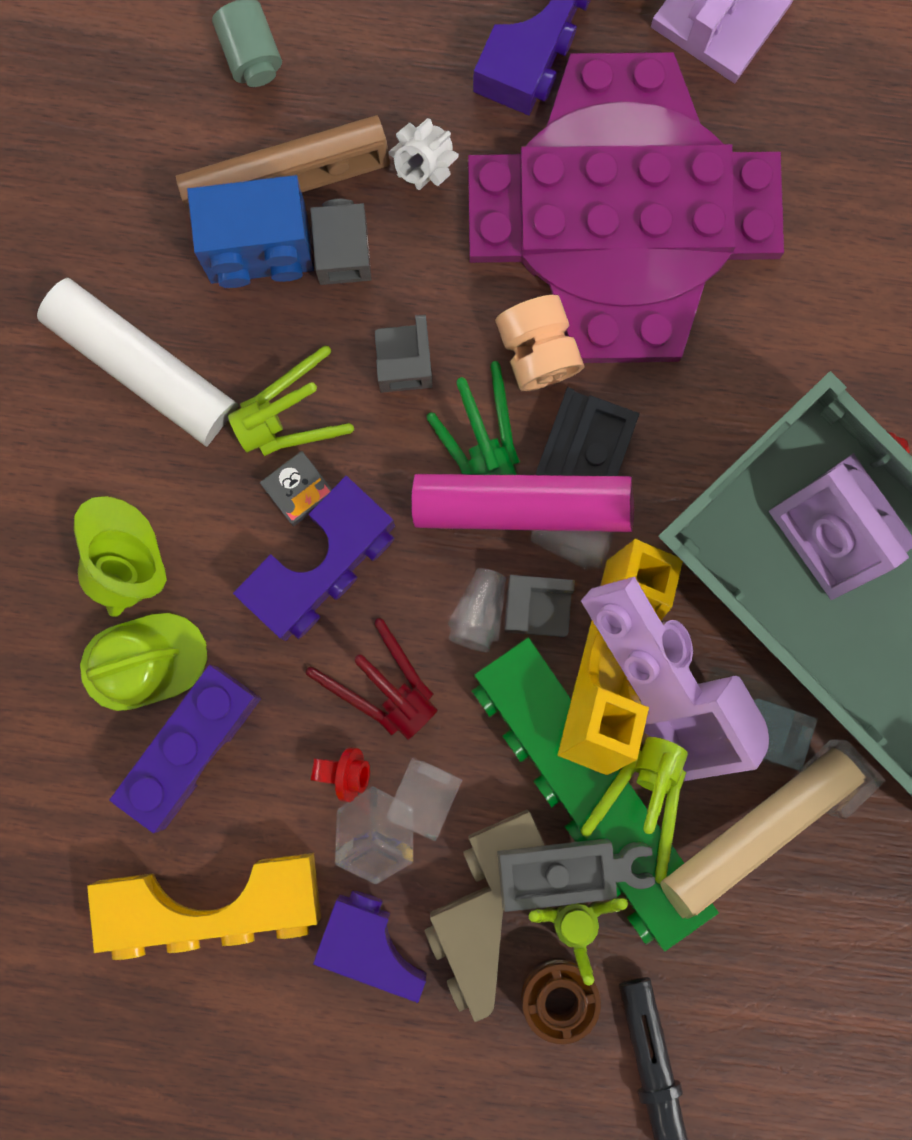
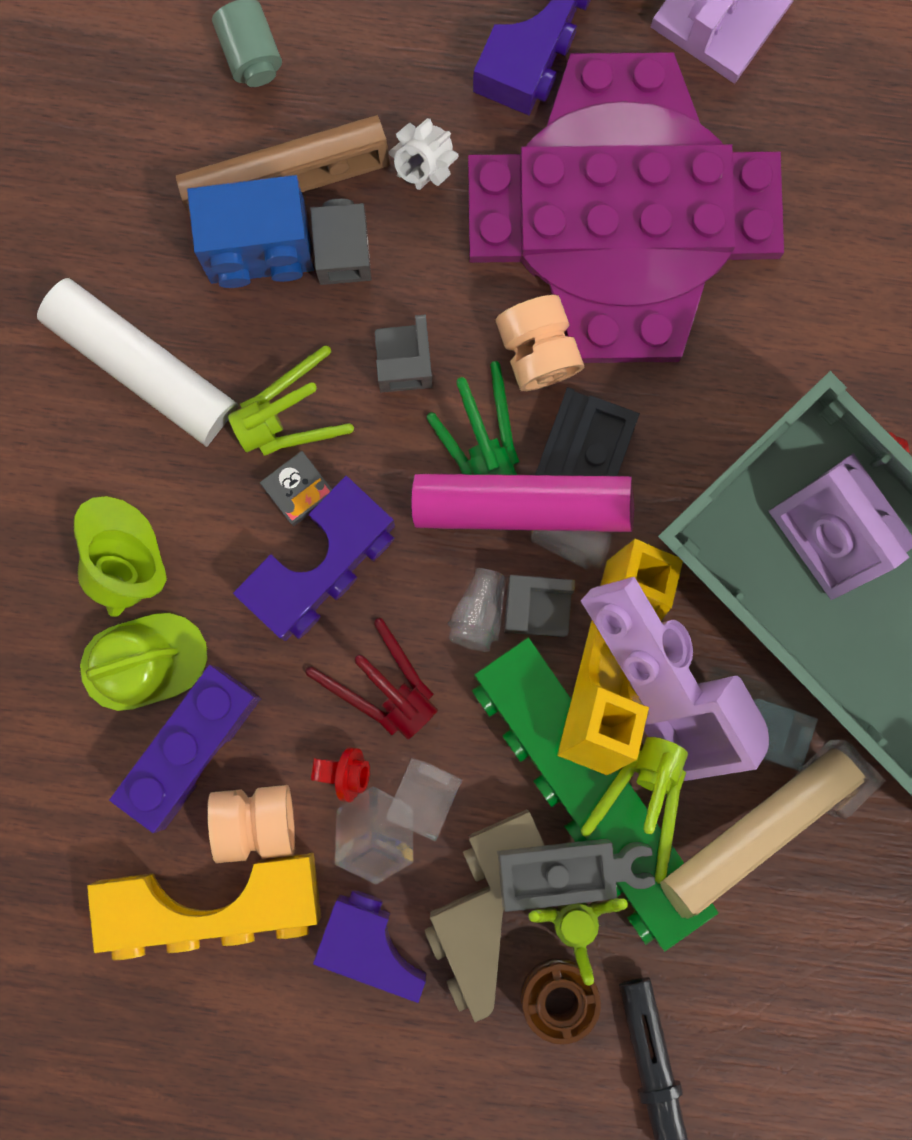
none -> light nougat wheel [208,785,295,863]

